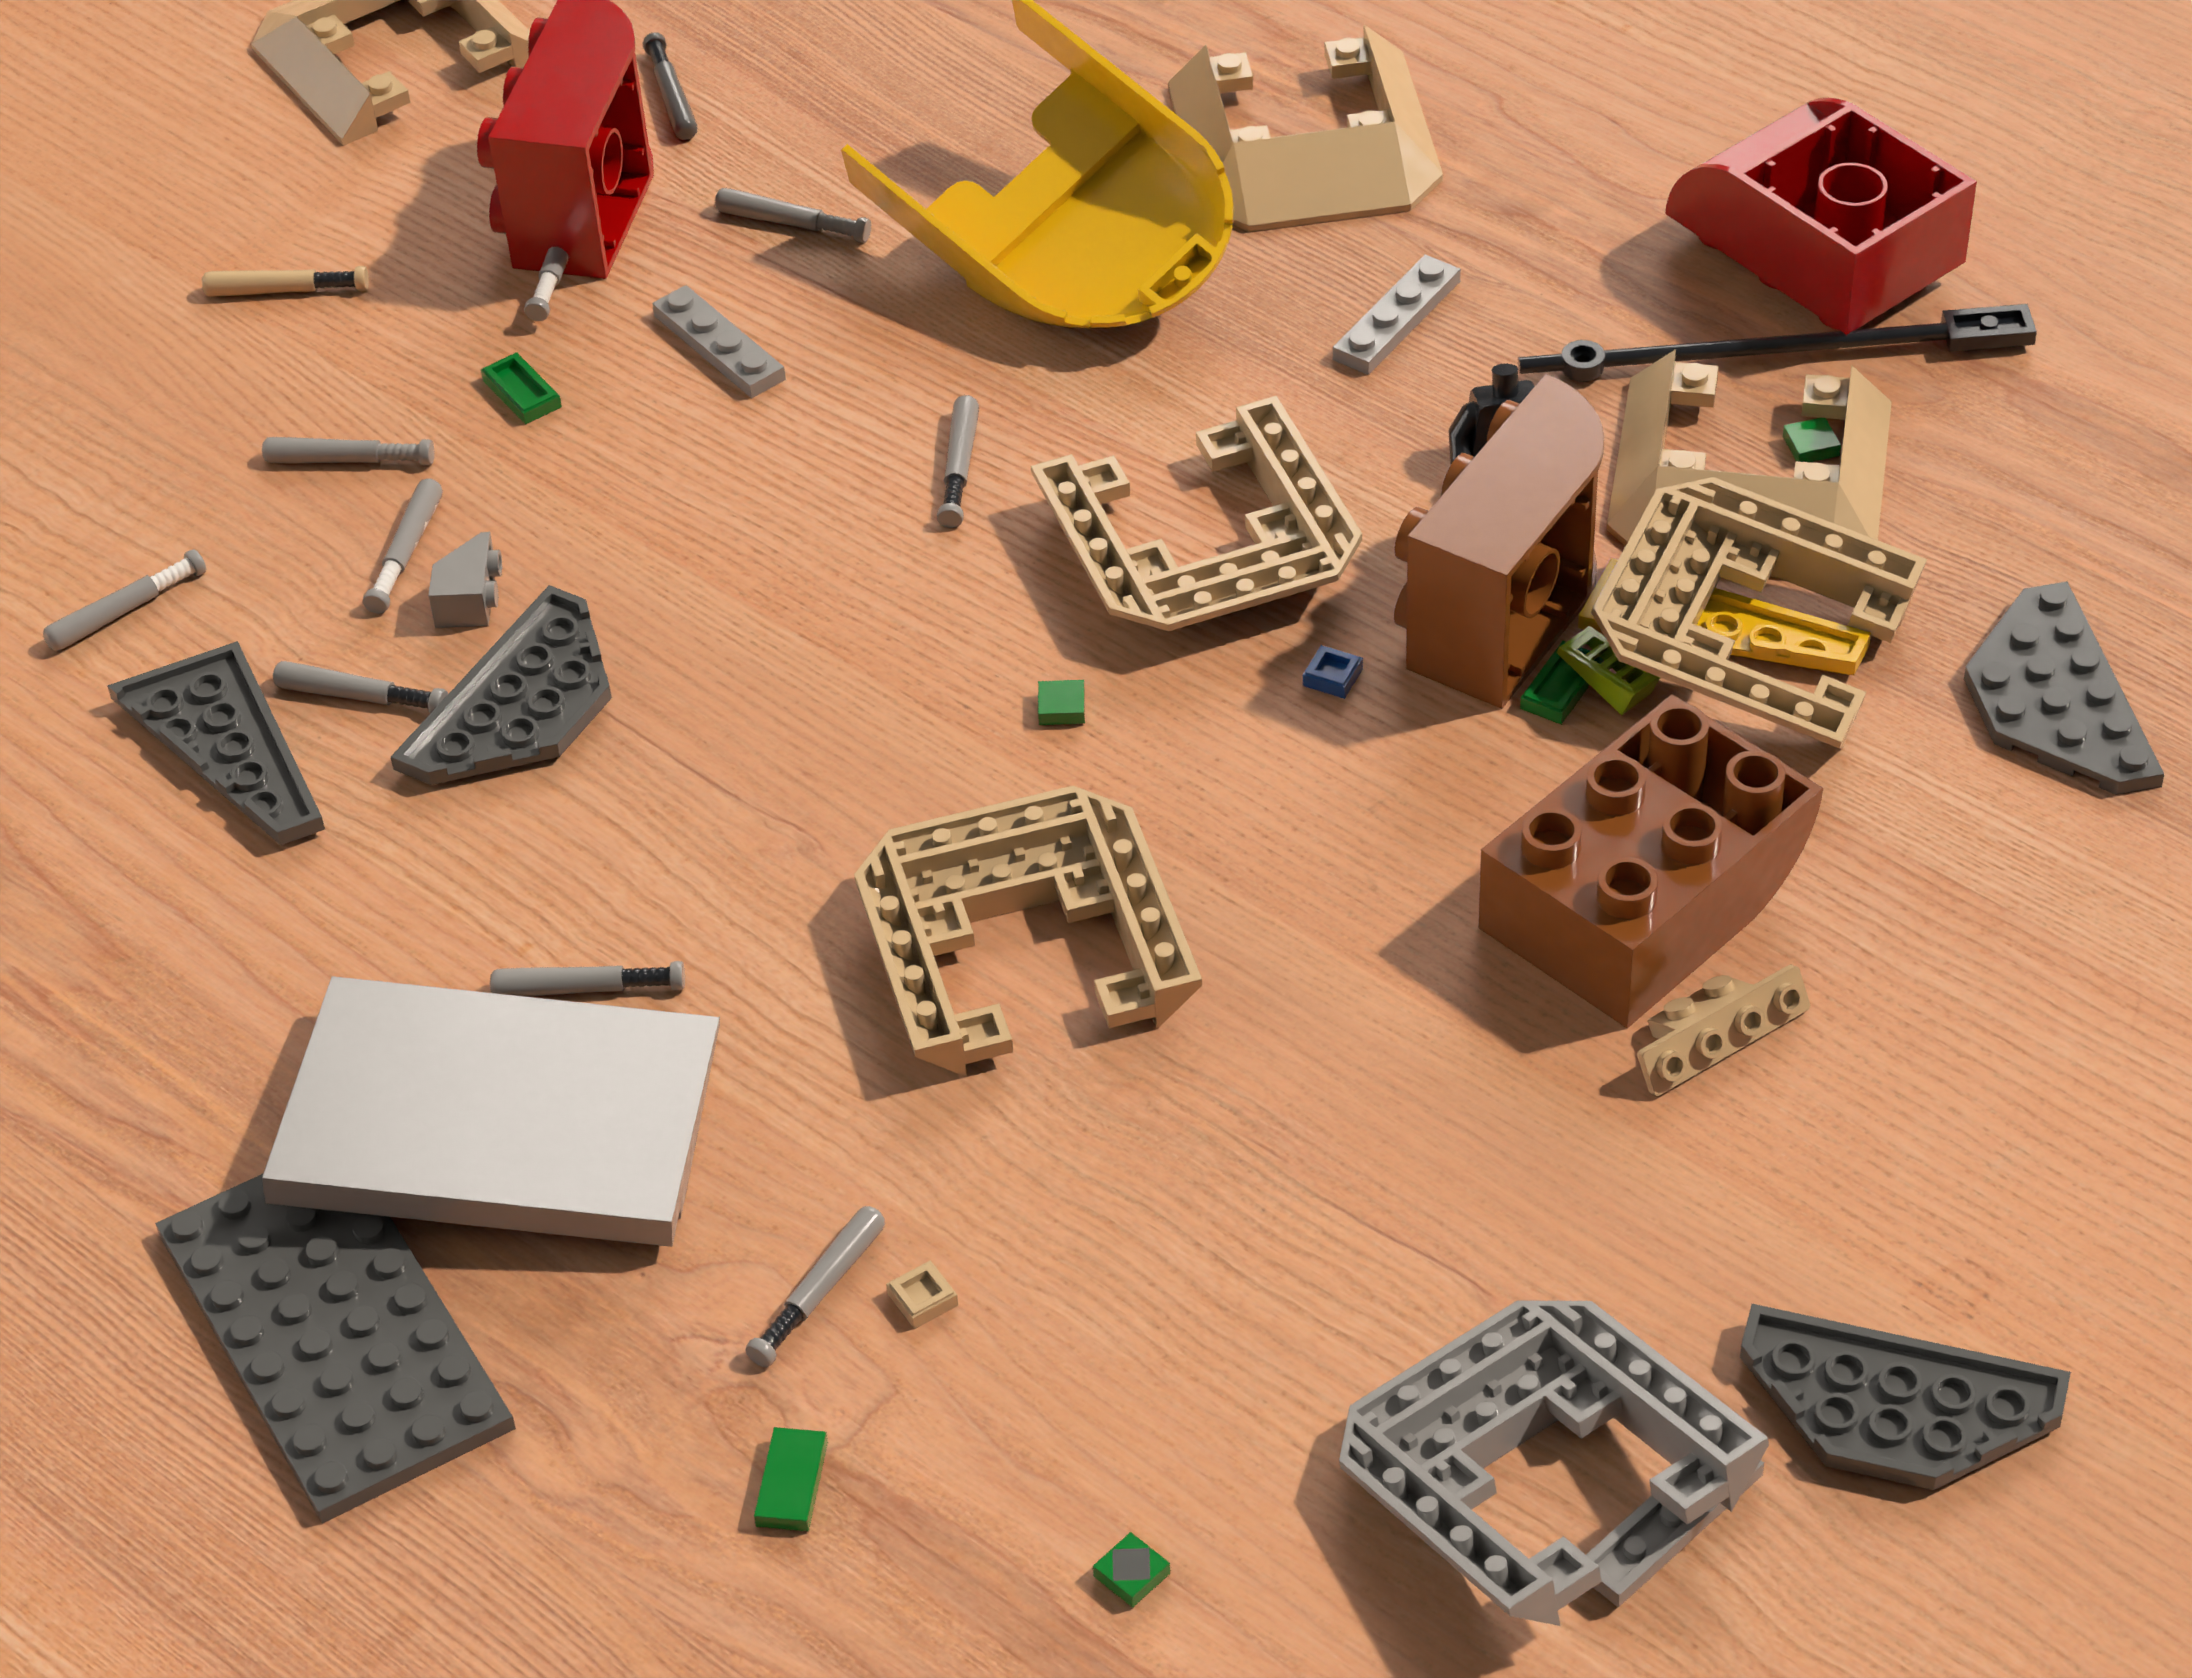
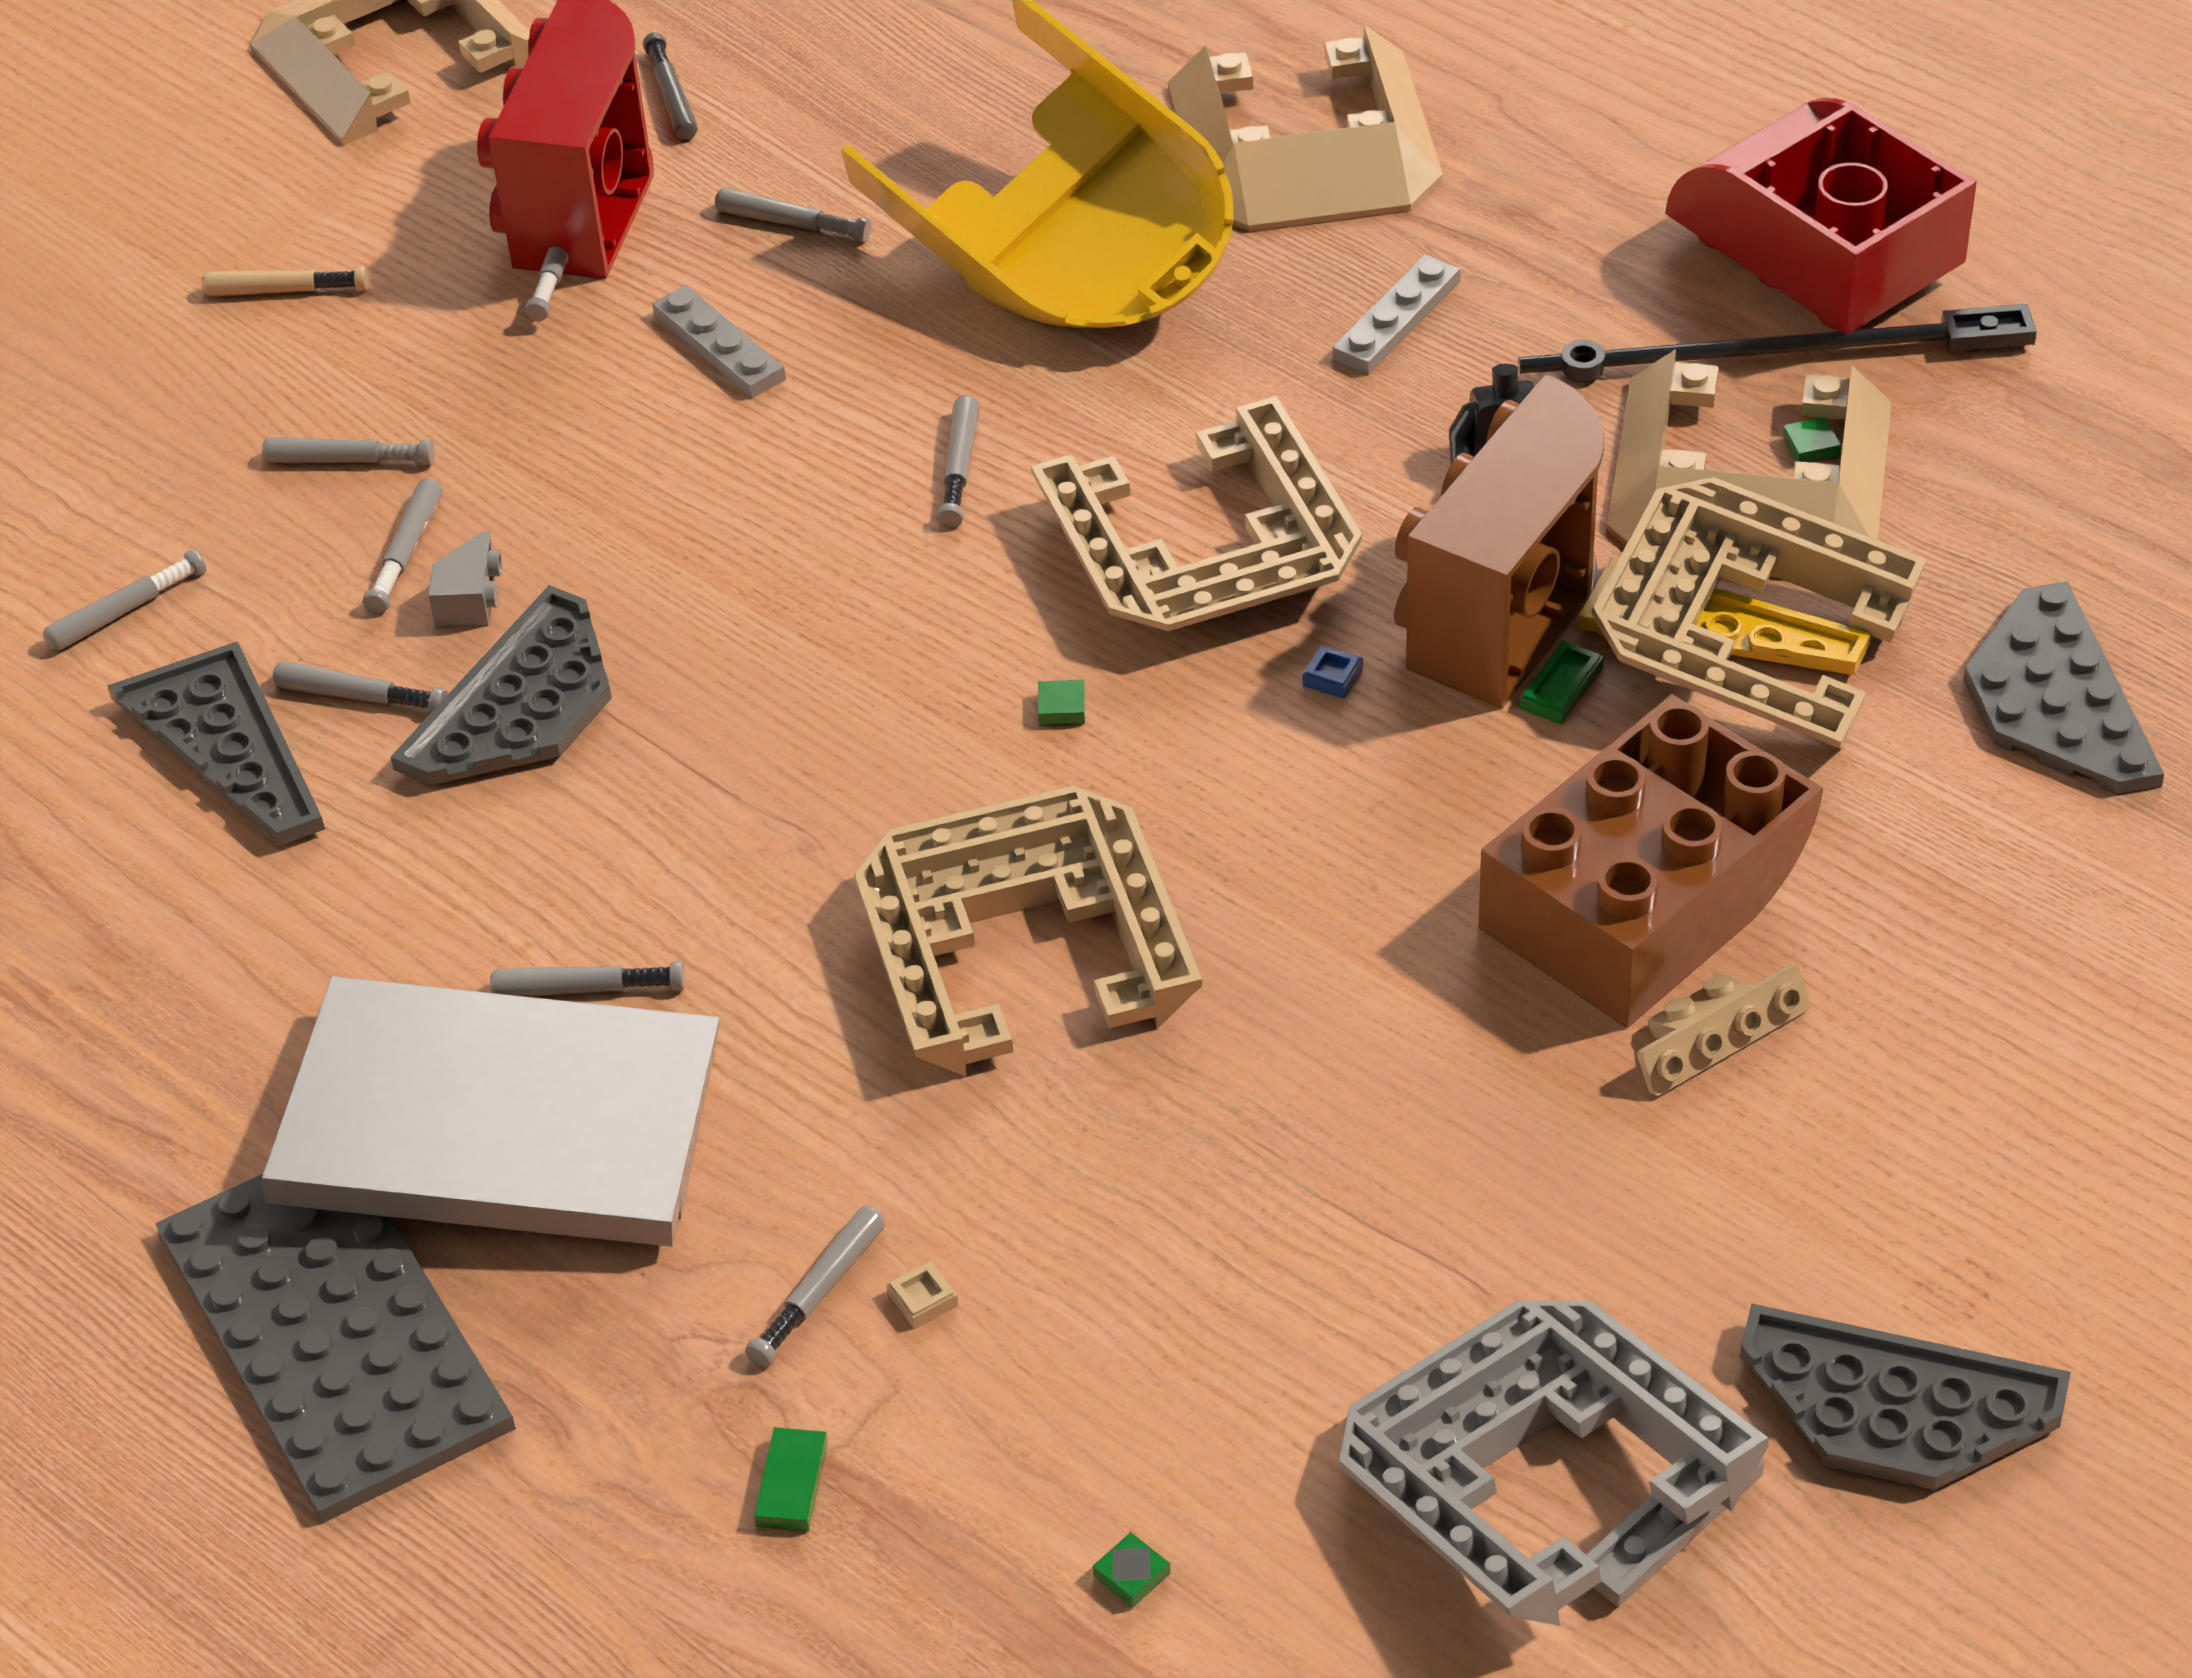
green tile [480,352,562,425] -> none
lime slope [1556,626,1661,715] -> none

